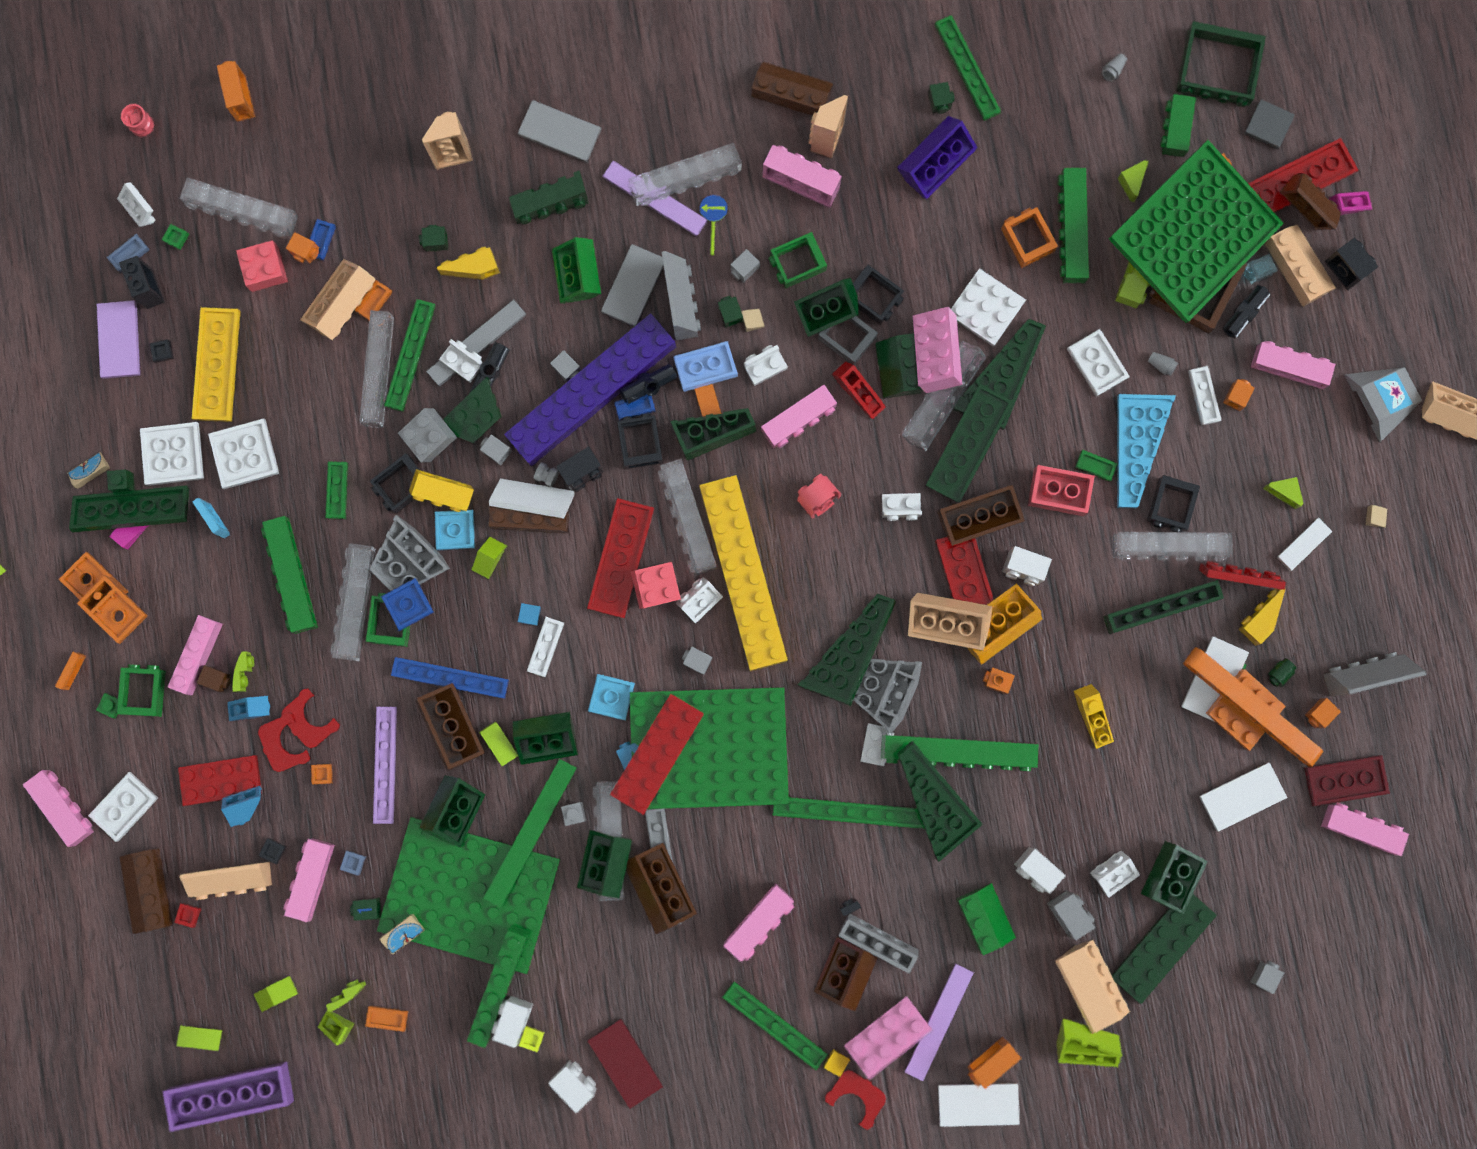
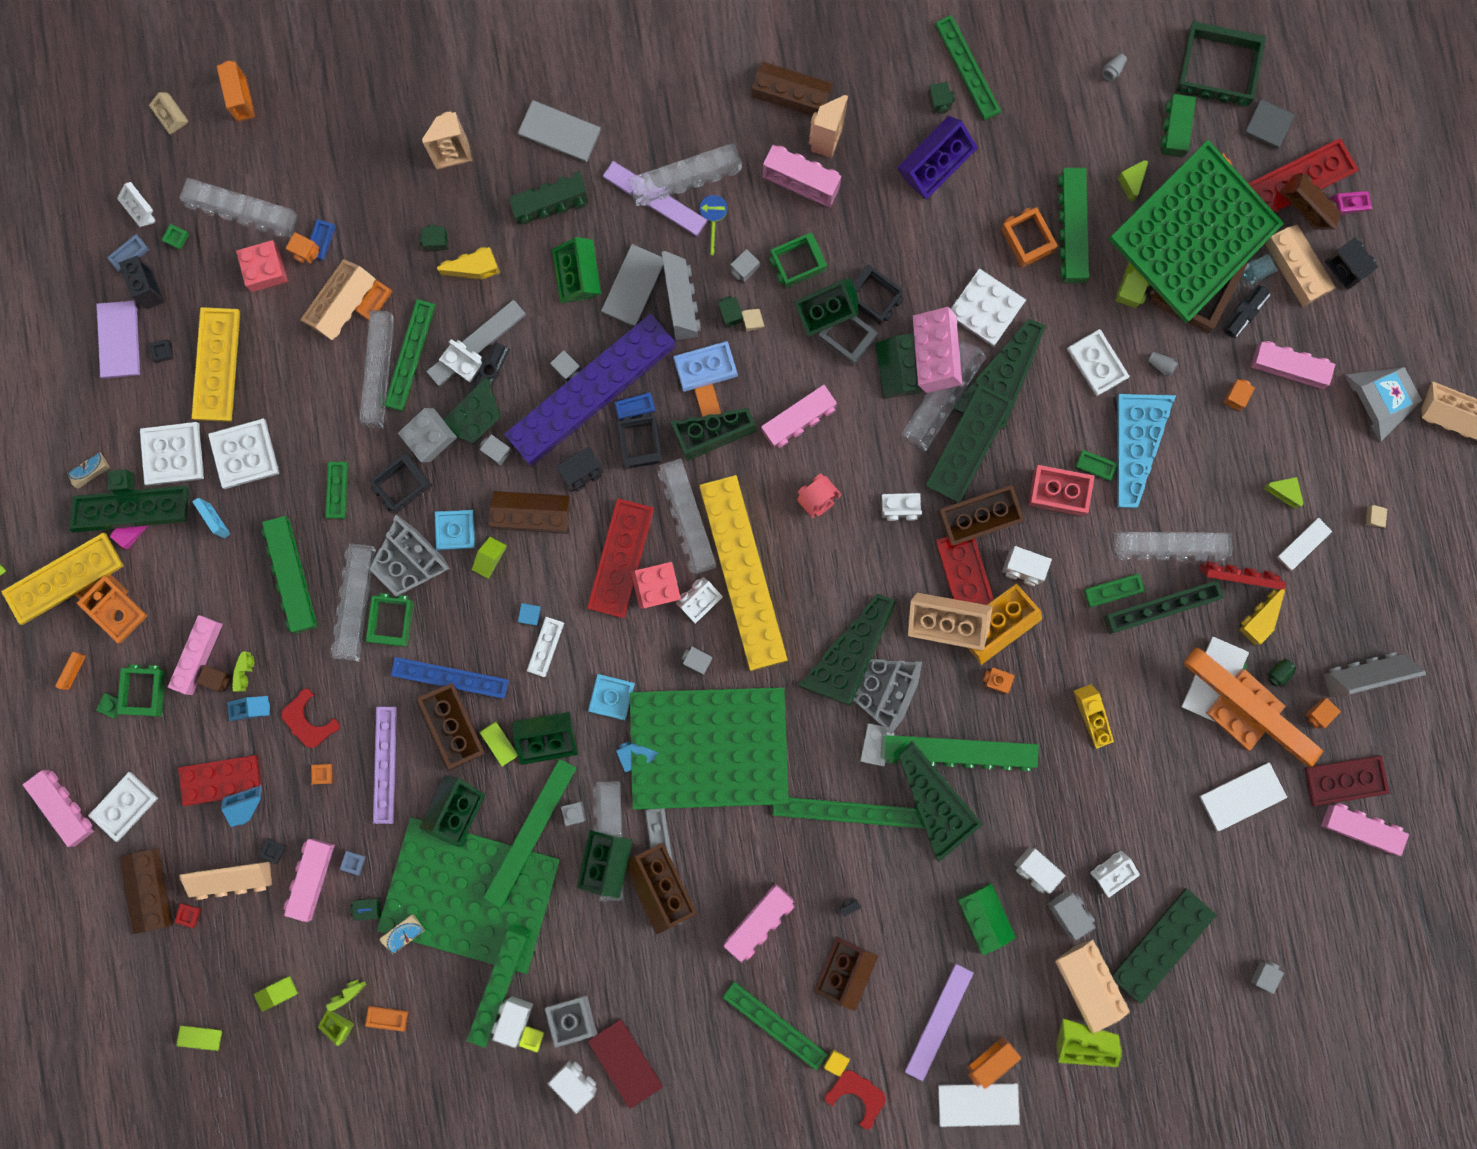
coral wheel [121,104,154,137] -> none
medium lavender brick [163,1062,294,1132] -> none
red piece [258,713,311,772] -> none
blue tile [381,578,434,631] -> none
yellow brick [409,469,474,512] -> none
white tile [489,479,574,518] -> none
light grey wheel [534,462,559,487] -> none
red plate [610,694,704,815] -> none
black piece [620,364,677,405] -> none
white bracket [744,345,788,386] -> none
red slope [832,362,886,419] -> none
light grey brick [839,913,919,973] -> none
bright pink brick [844,996,933,1080] -> none
dark green slope [1141,841,1208,914] -> none
black window [1147,475,1200,534] -> none
white tile [1188,366,1221,426] -> none
none -> yellow plate [1,533,124,625]
none -> tan slope [149,93,188,134]
none -> light grey brick [545,996,597,1048]
none -> green tile [1083,574,1145,608]

